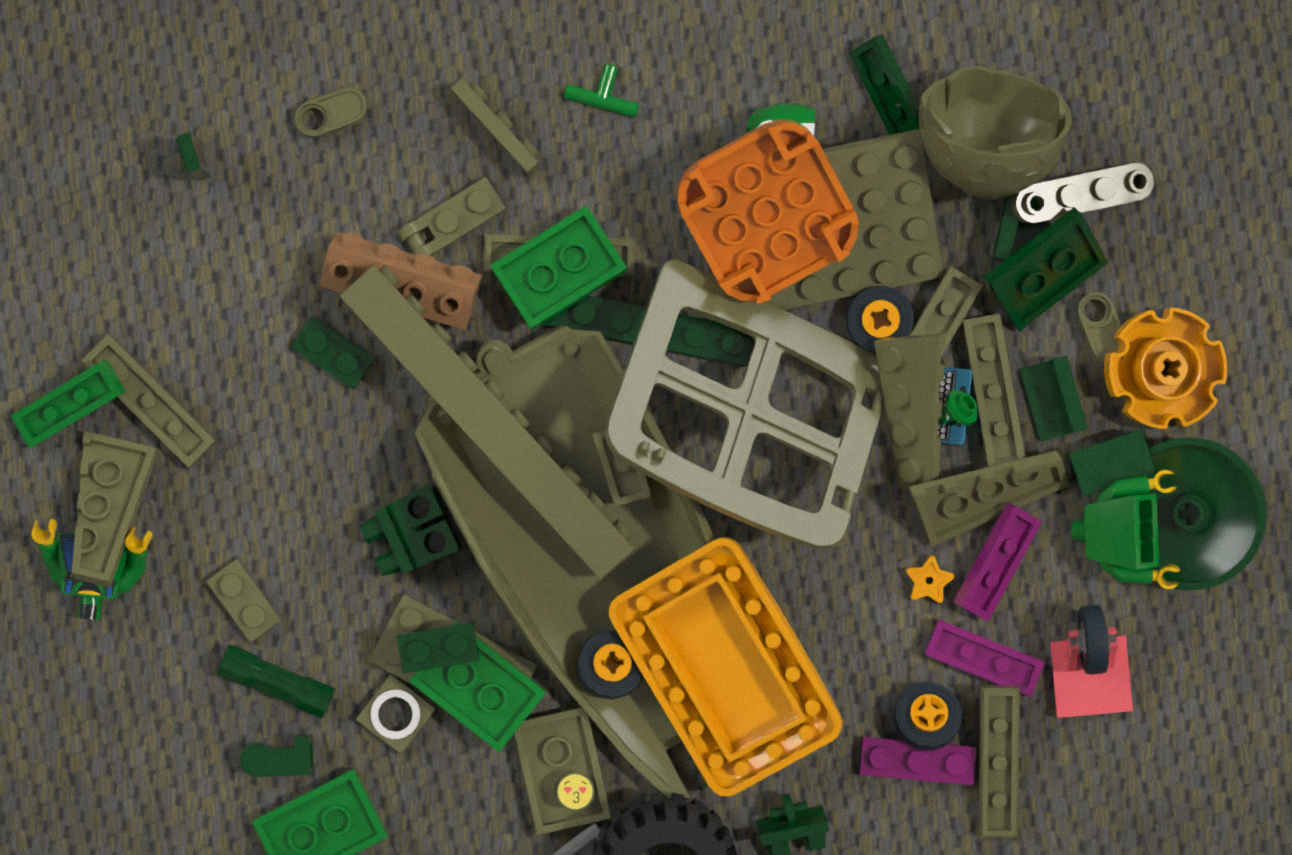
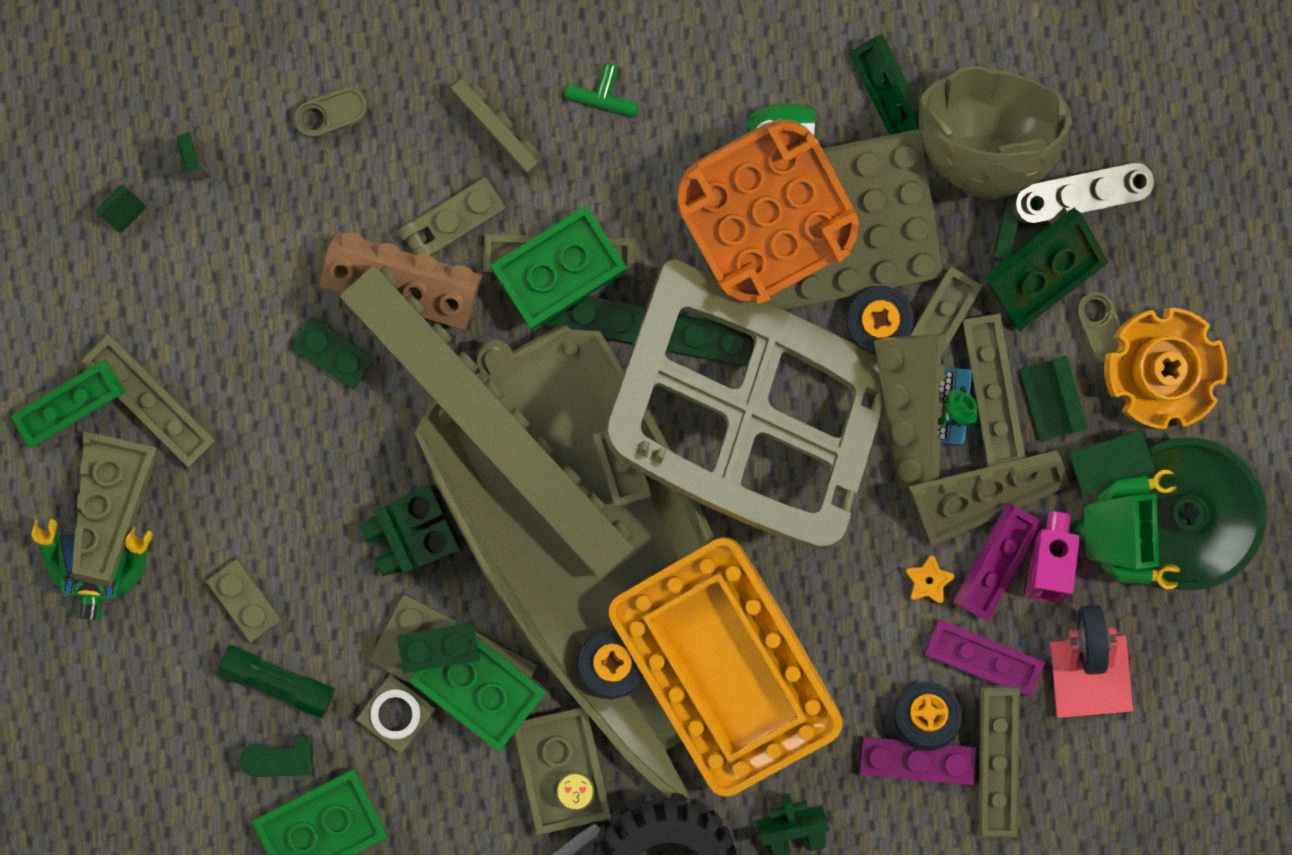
none -> dark green slope [96,185,146,233]
none -> dark pink torso [1024,512,1079,604]

